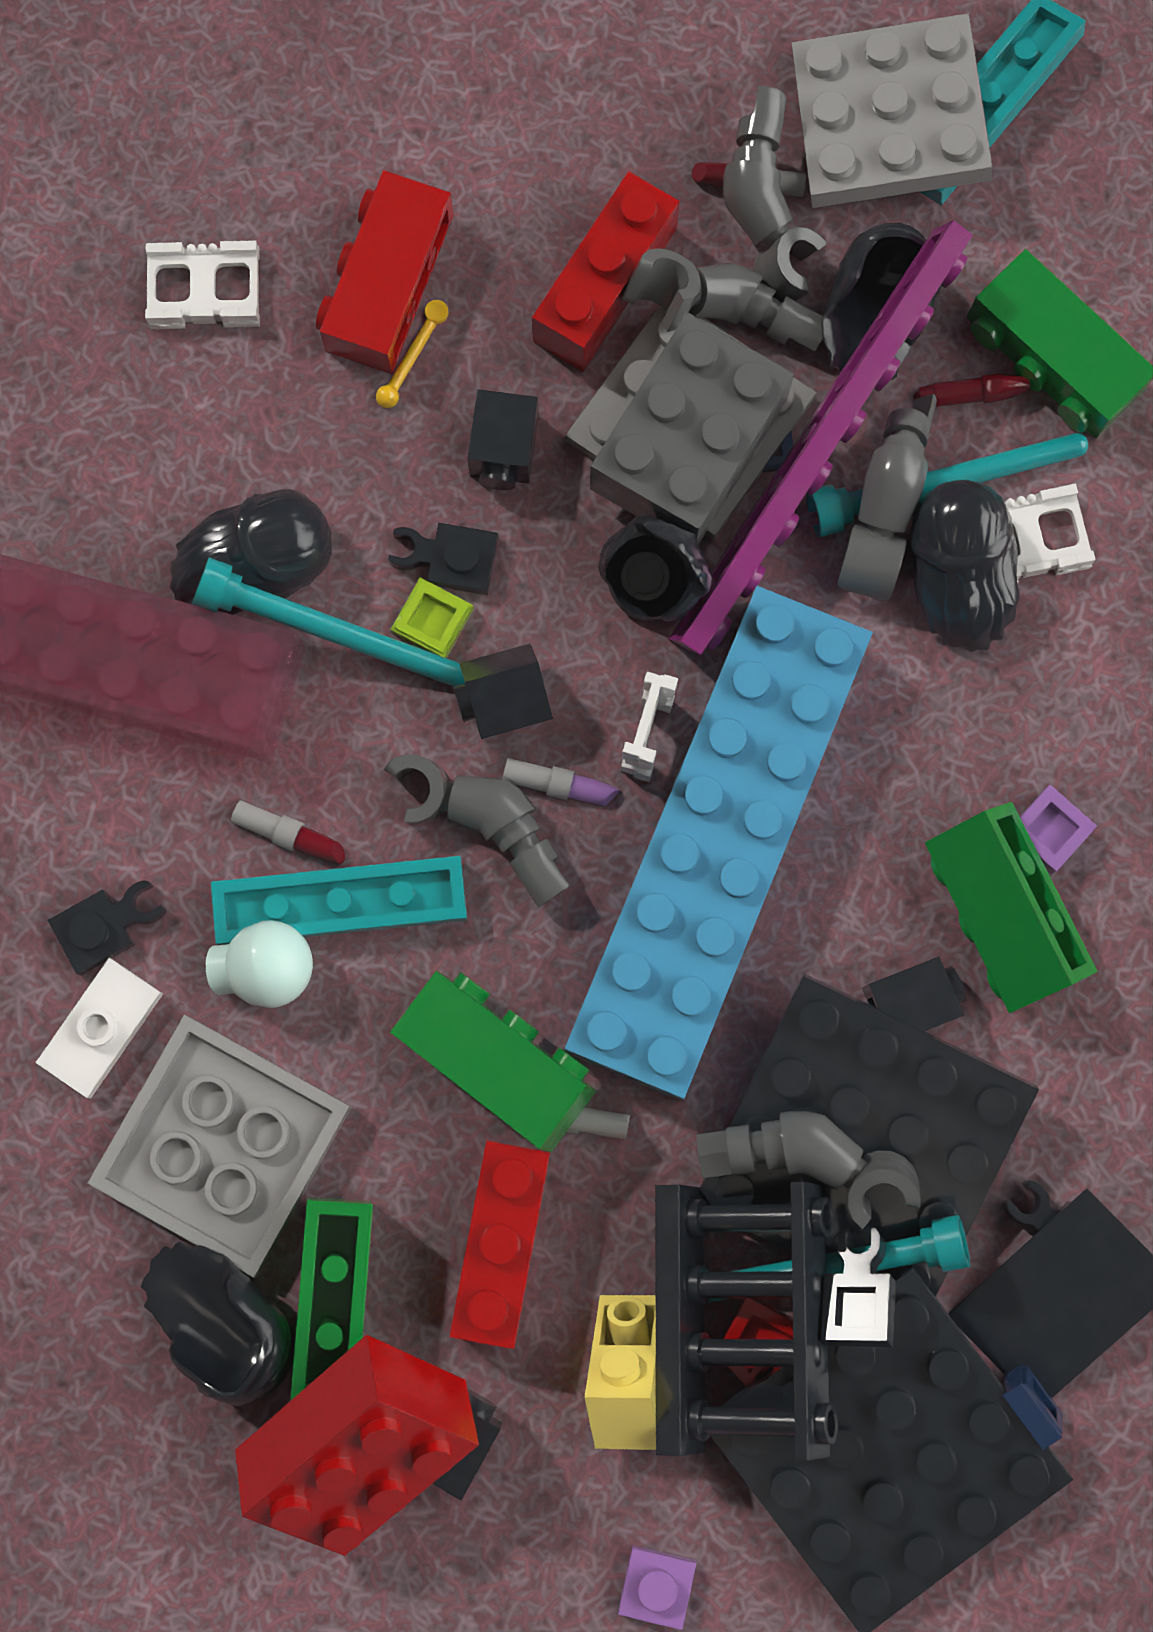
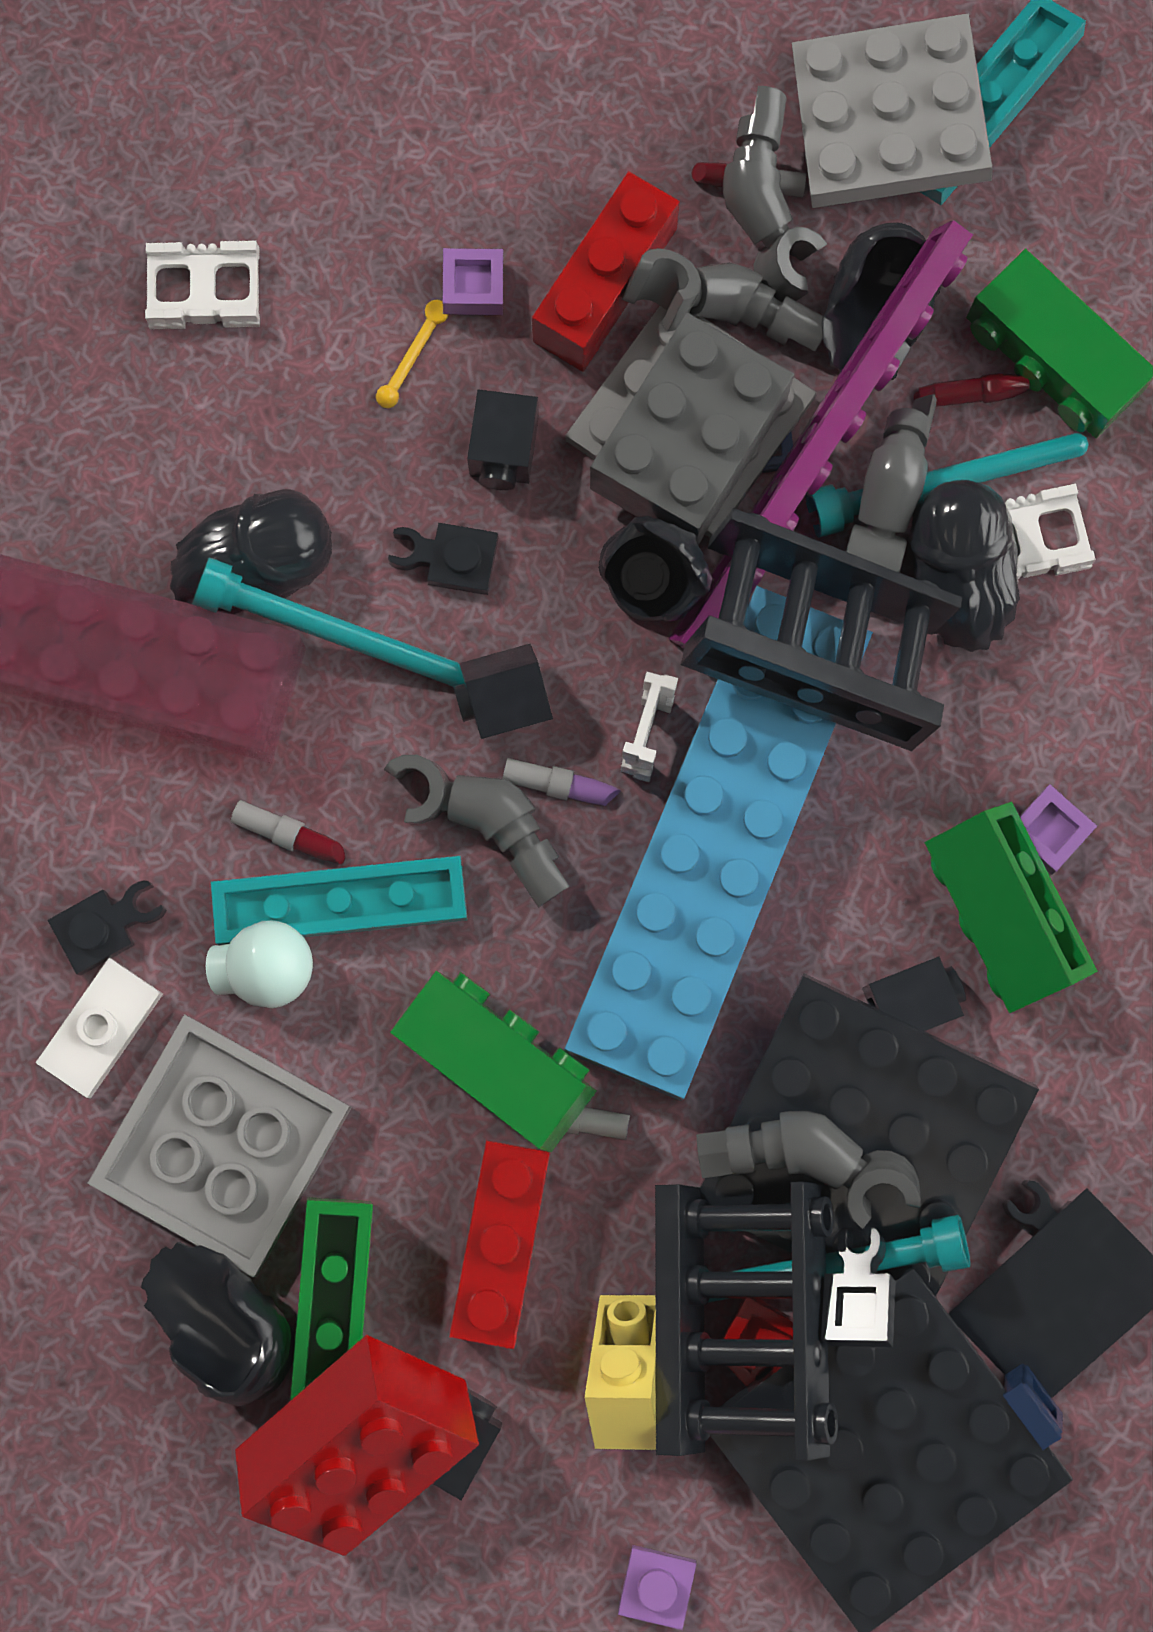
red brick [315,170,454,374] -> none
lime tile [390,578,474,658] -> none
none -> medium lavender plate [442,248,503,315]
none -> black fence [681,508,962,751]

